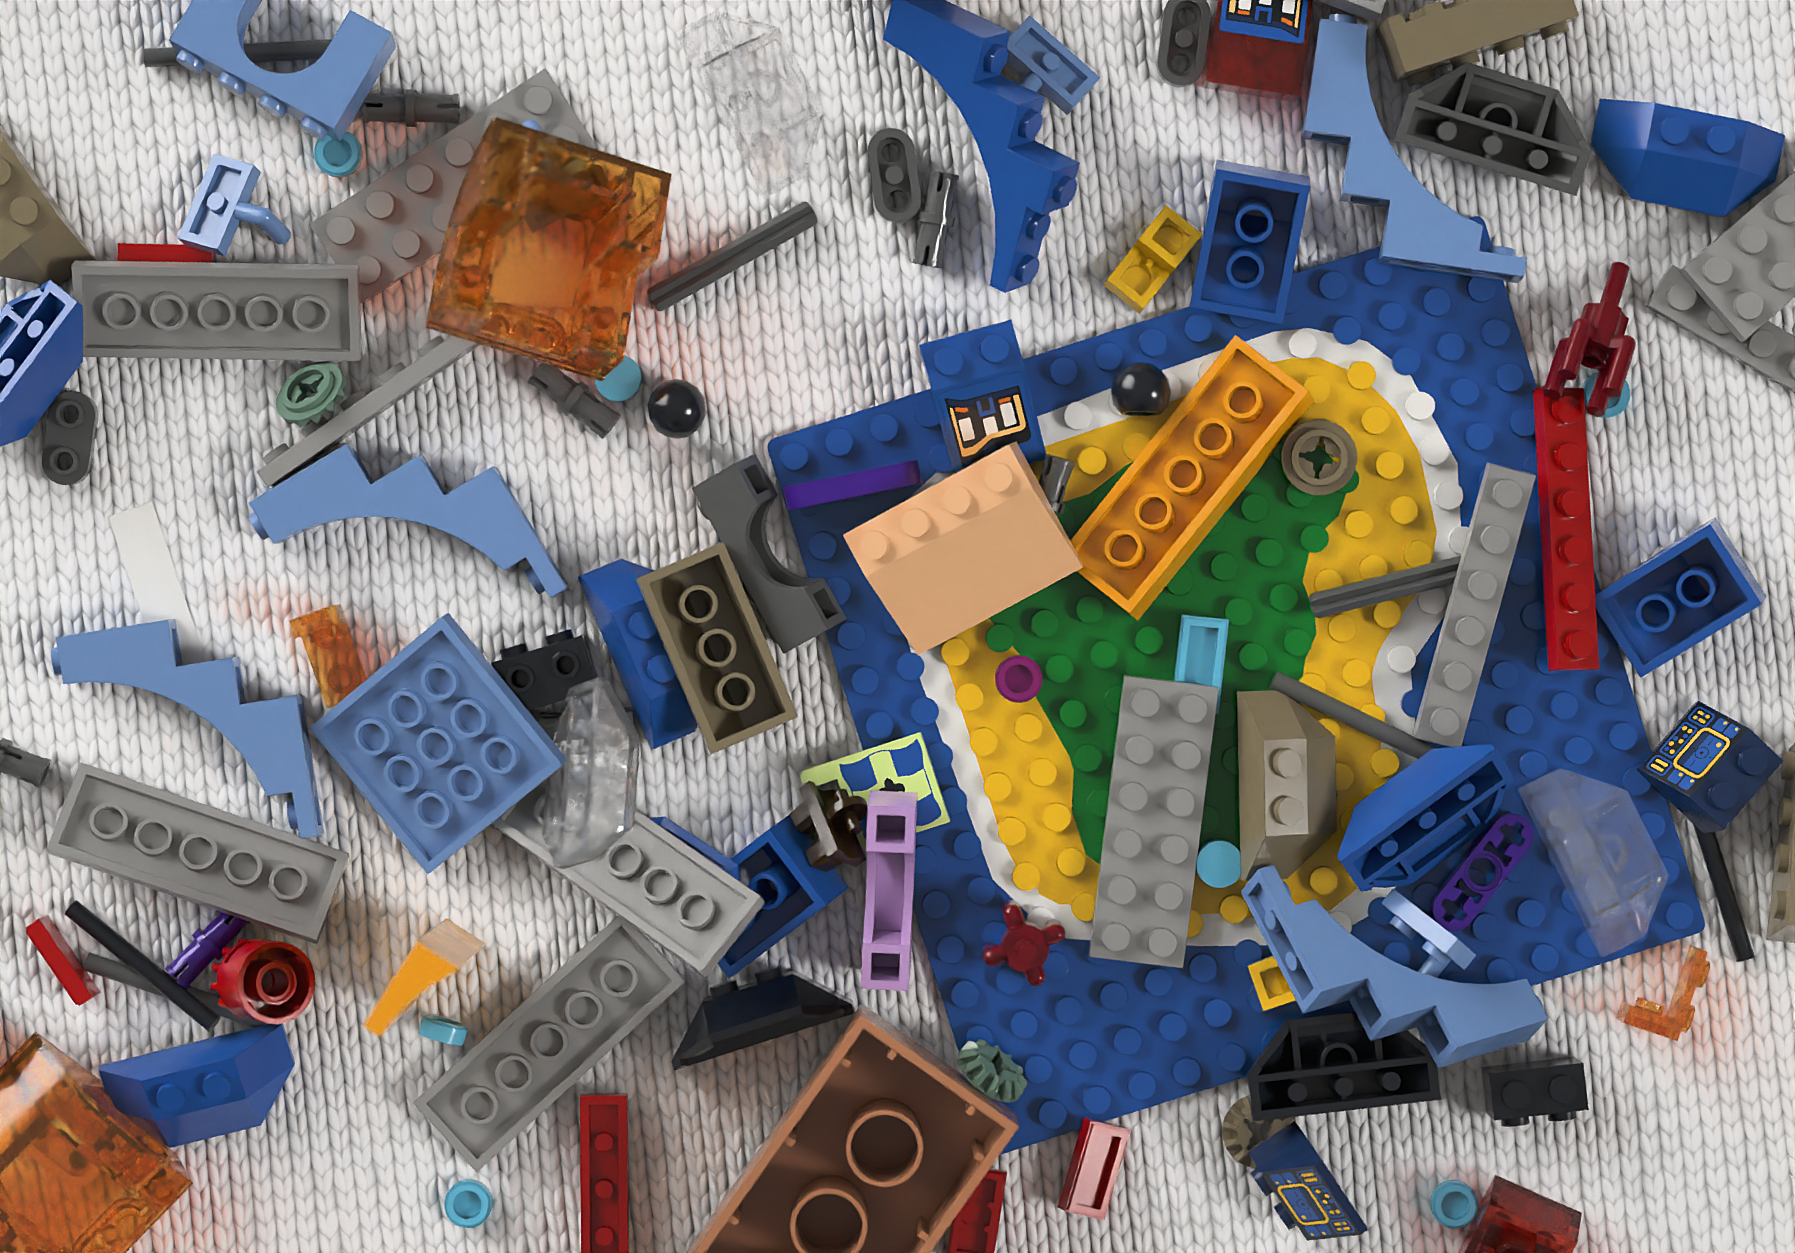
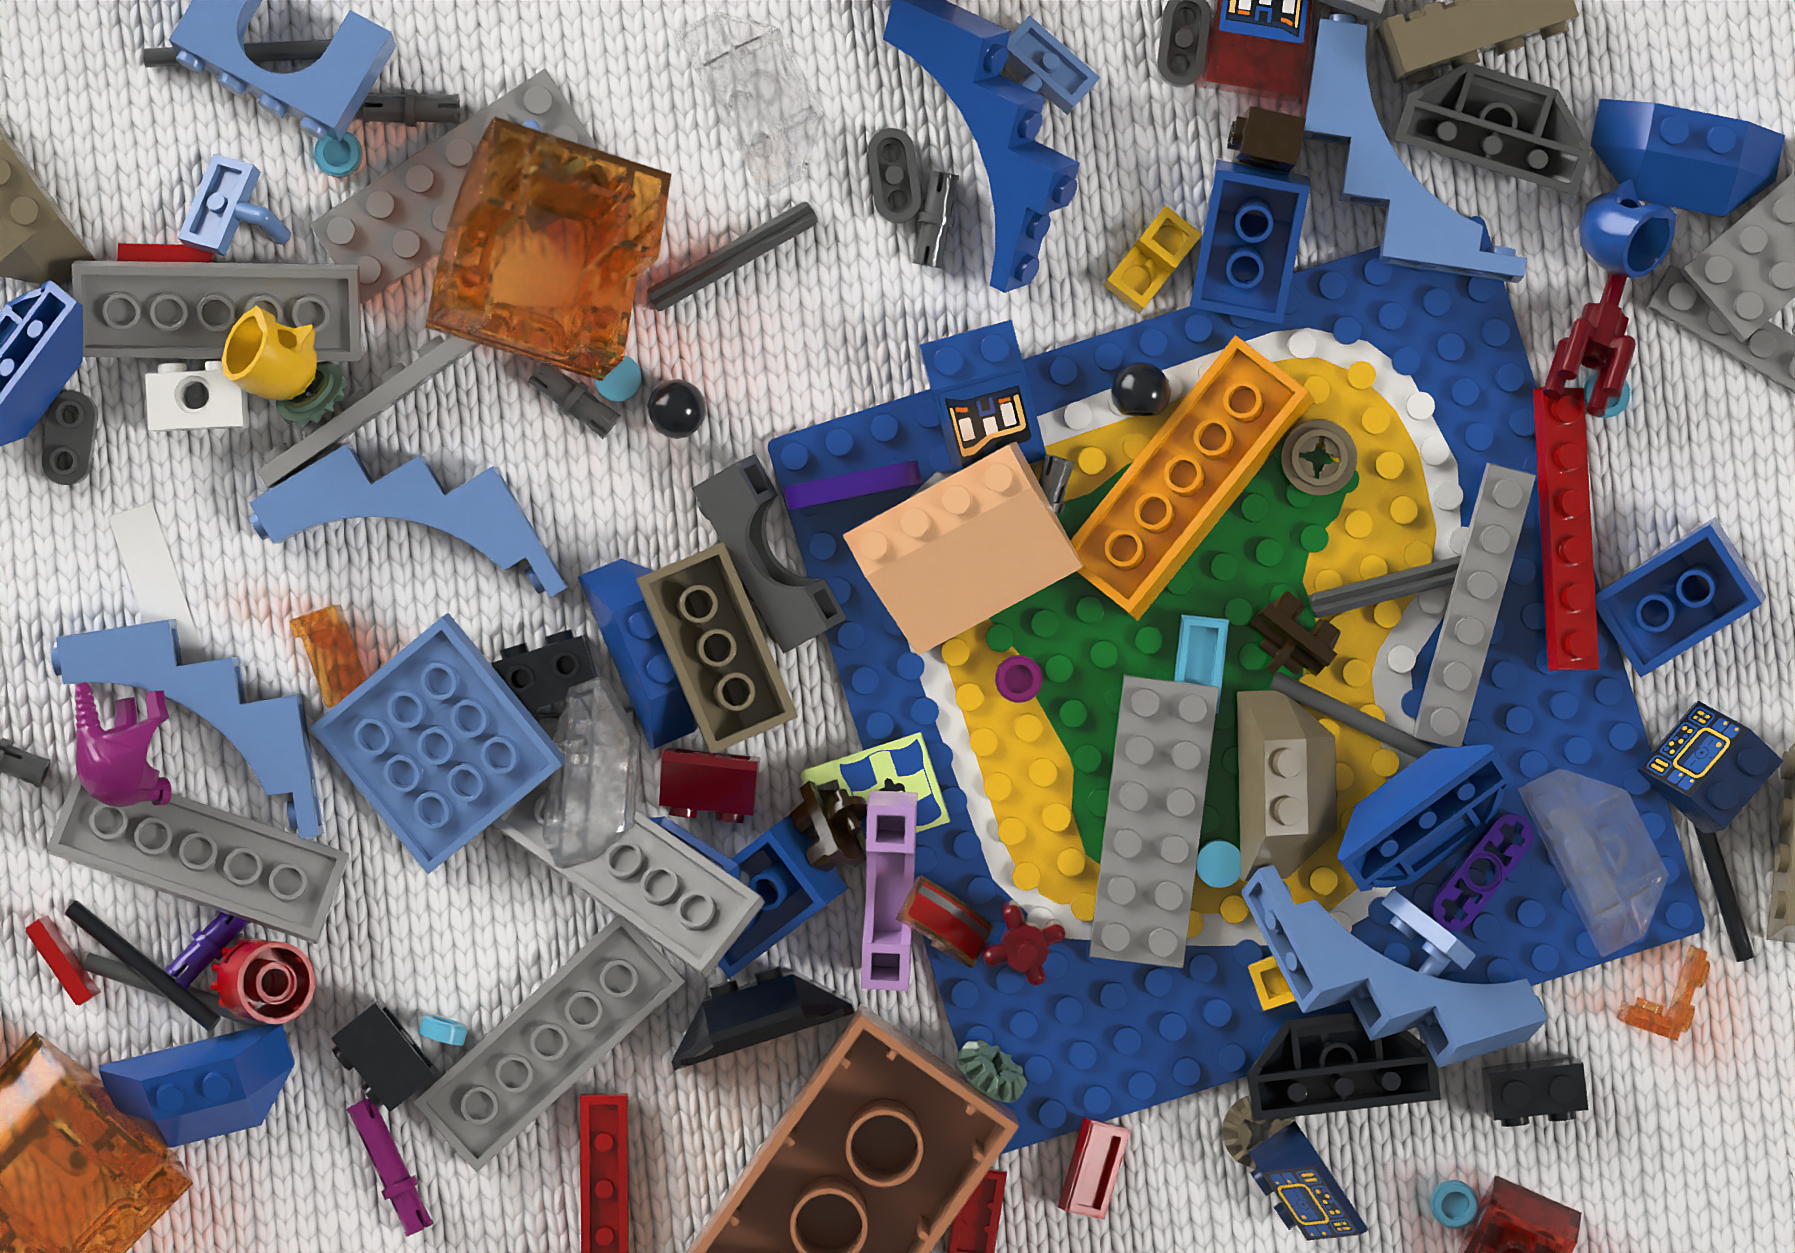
light orange arch [363,918,486,1037] -> none
medium azure tile [444,1179,493,1228] -> none
none -> magenta piece [75,682,172,807]
none -> white brick [145,361,250,432]
none -> yellow piece [222,306,317,401]
none -> black brick [331,998,439,1112]
none -> magenta pin [346,1098,434,1237]
none -> dark red slope [659,747,761,823]
none -> slope [896,875,994,968]
none -> dark brown brick [1227,106,1306,173]
none -> dark brown hips [1248,591,1341,677]
none -> blue piece [1579,179,1677,279]

